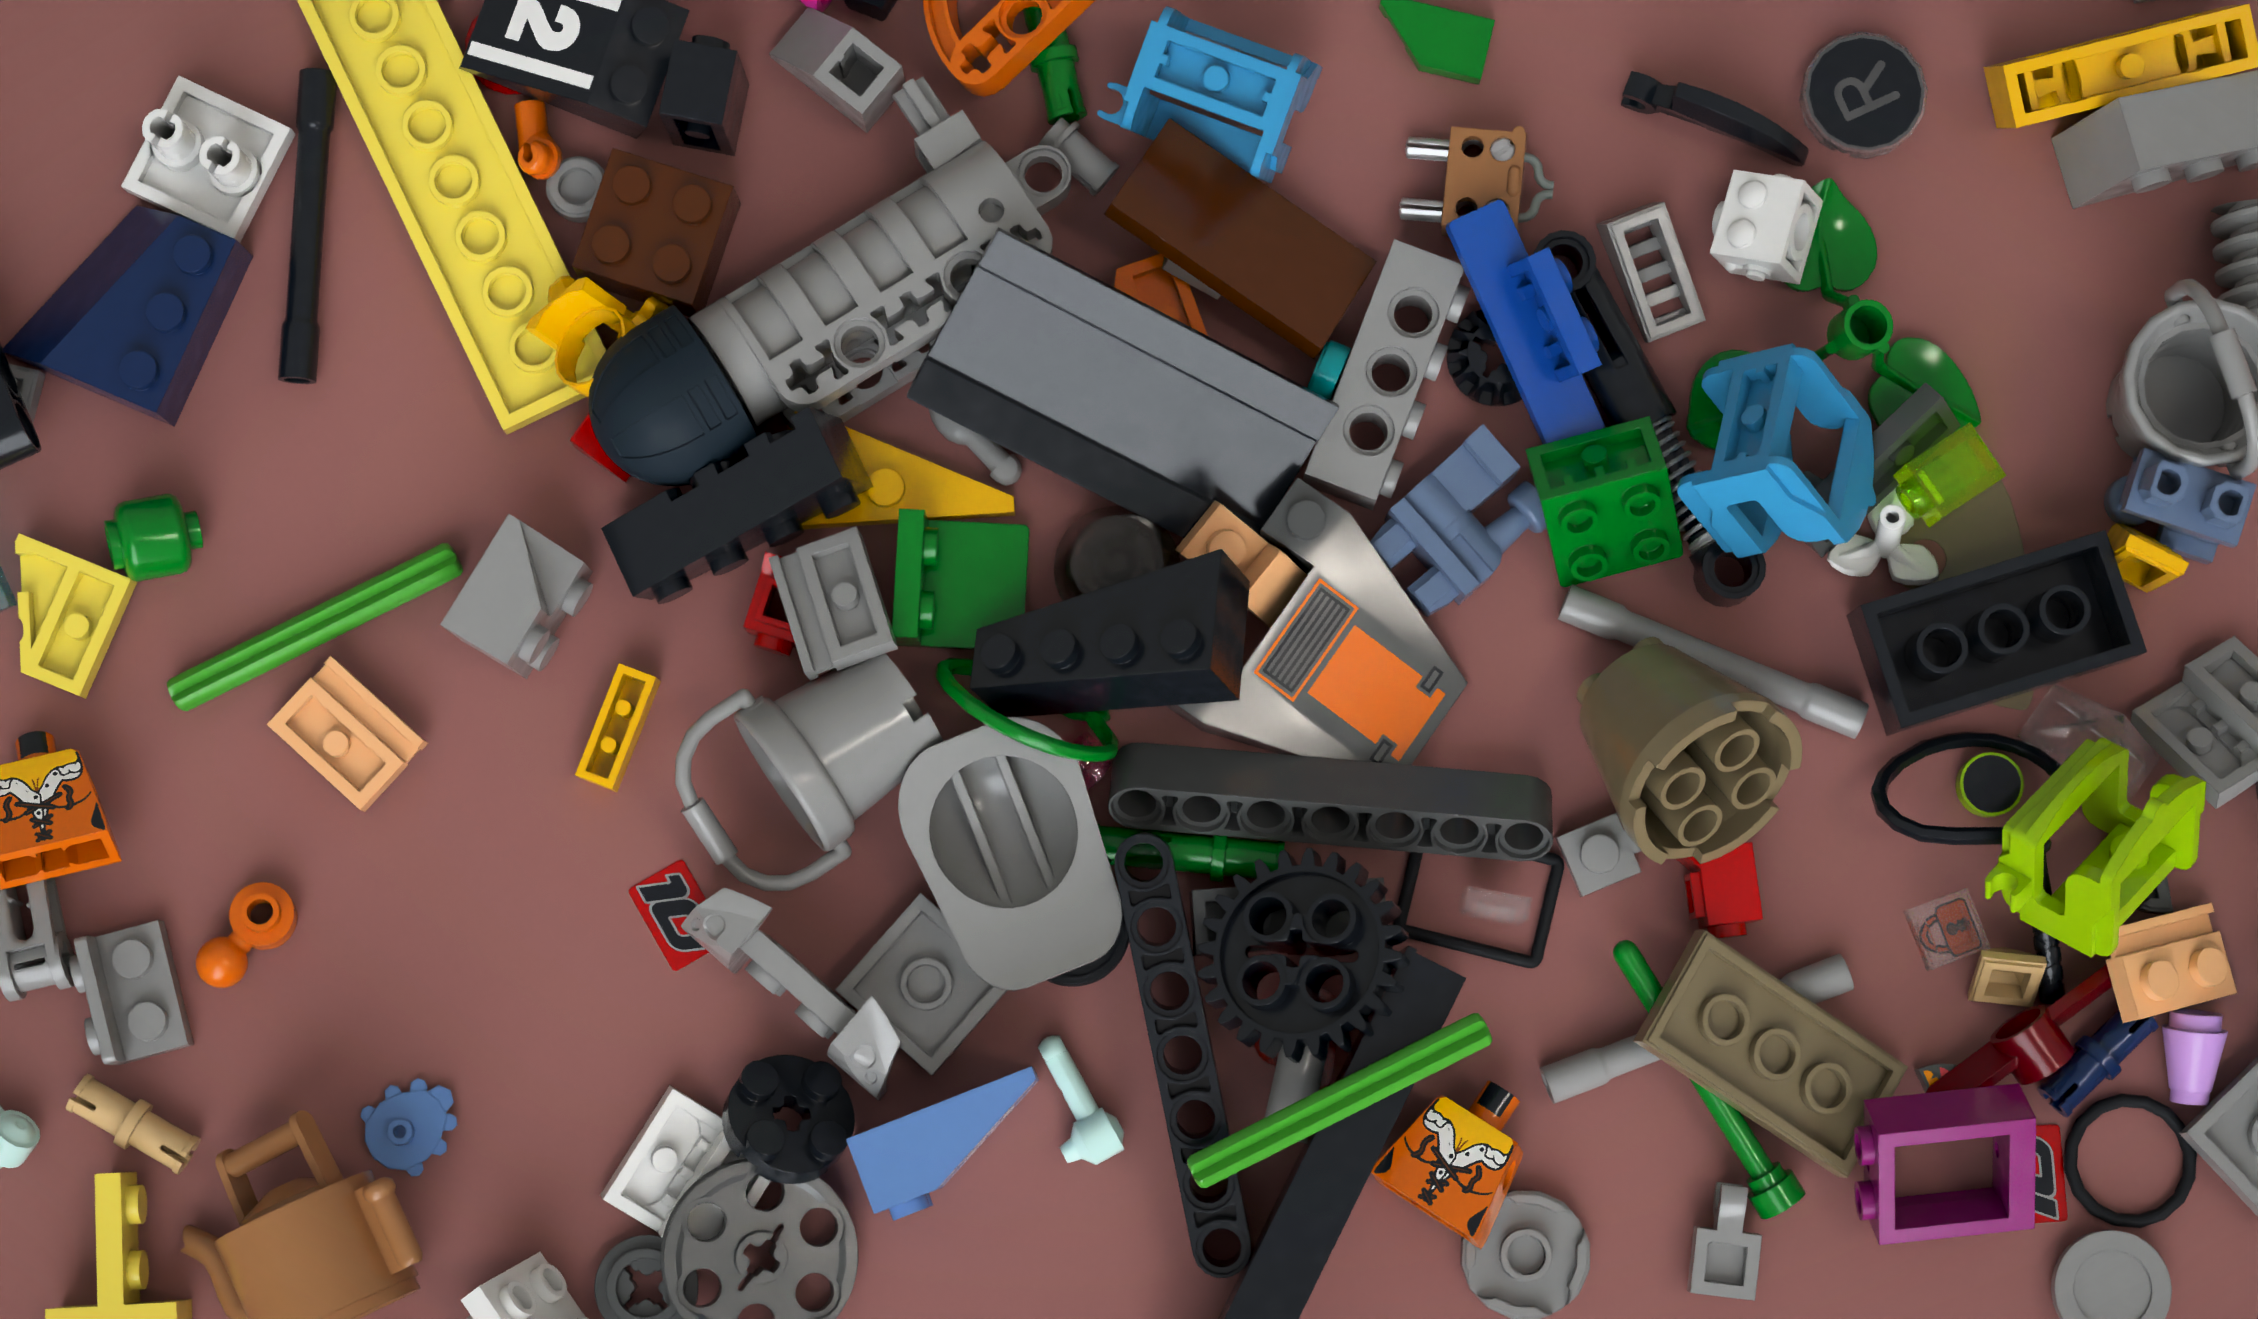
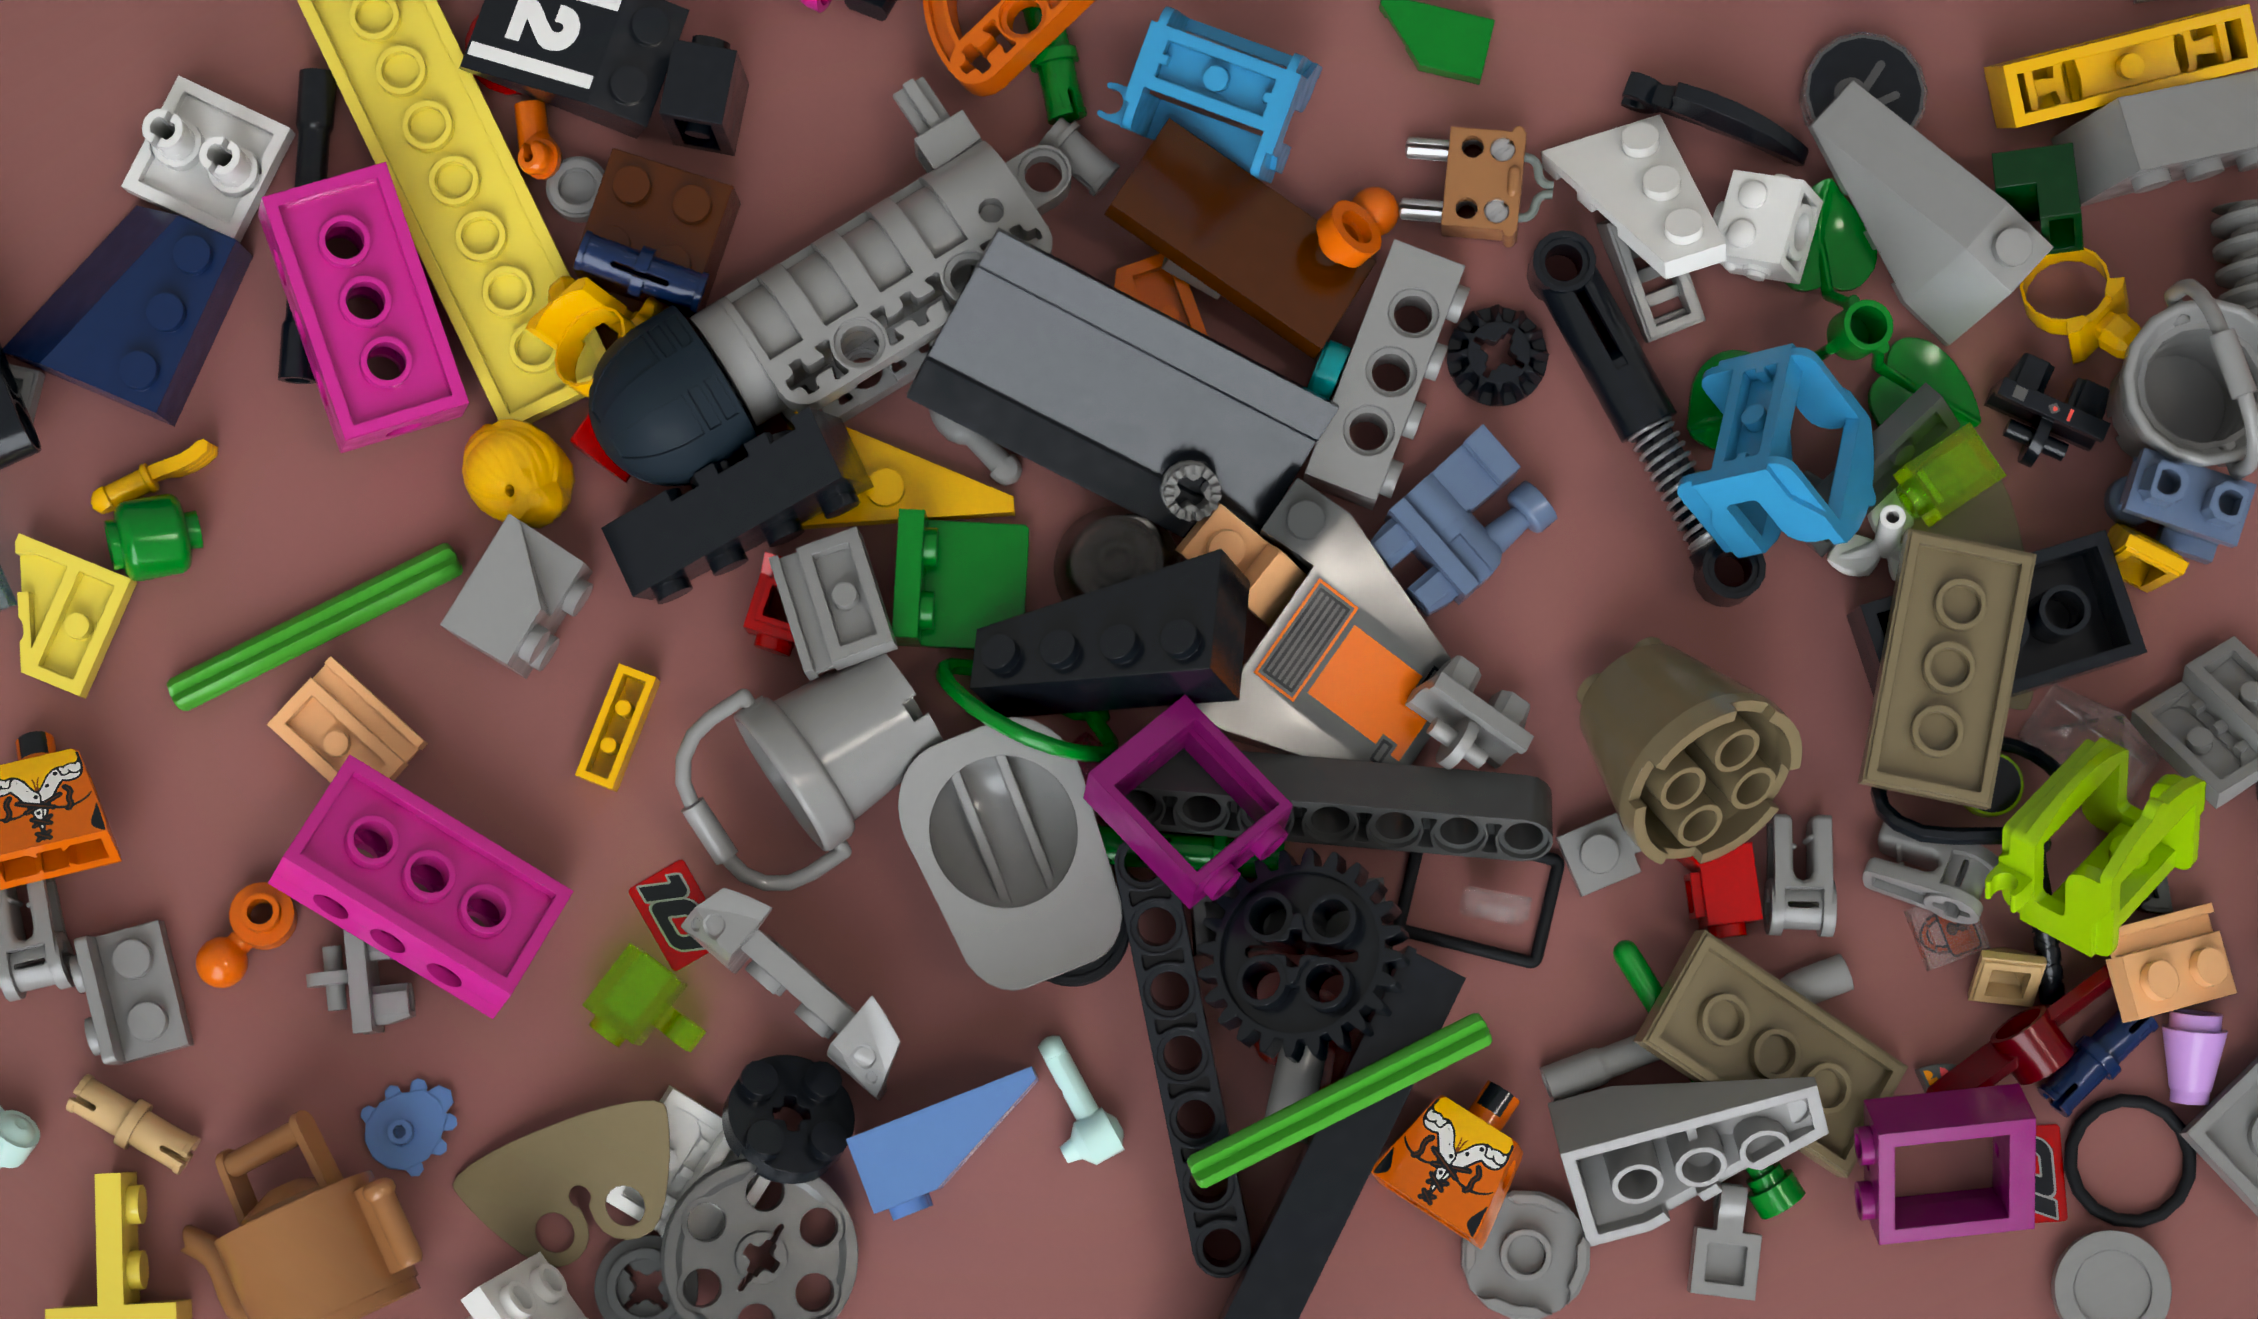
light grey slope [769,7,906,133] -> none
light grey plate [835,893,1008,1076] -> none
blue bracket [1446,200,1605,444] -> none
green bracket [1525,416,1684,587] -> none
light grey piece [1557,584,1869,739] -> none
none -> yellow piece [91,439,218,514]
none -> dark pink brick [258,162,469,454]
none -> dark pink brick [268,754,574,1019]
none -> light grey hips [306,929,416,1035]
none -> dark tan piece [452,1100,670,1268]
none -> yellow hair [462,419,575,528]
none -> dark blue pin [573,230,710,313]
none -> clear neon green brick [582,943,706,1052]
none -> magenta window [1083,695,1293,909]
none -> light grey bush [1160,460,1222,522]
none -> orange plate [1316,187,1399,268]
none -> light grey hips [1405,655,1534,770]
none -> white wing [1541,114,1727,280]
none -> light grey wedge [1547,1077,1829,1247]
none -> light grey piece [1763,814,1837,937]
none -> light grey wedge [1808,81,2054,346]
none -> dark tan tile [1858,528,2037,810]
none -> light grey piece [1862,822,1998,924]
none -> black hips [1984,353,2111,467]
none -> dark green piece [1992,143,2084,255]
none -> yellow piece [2020,247,2141,364]

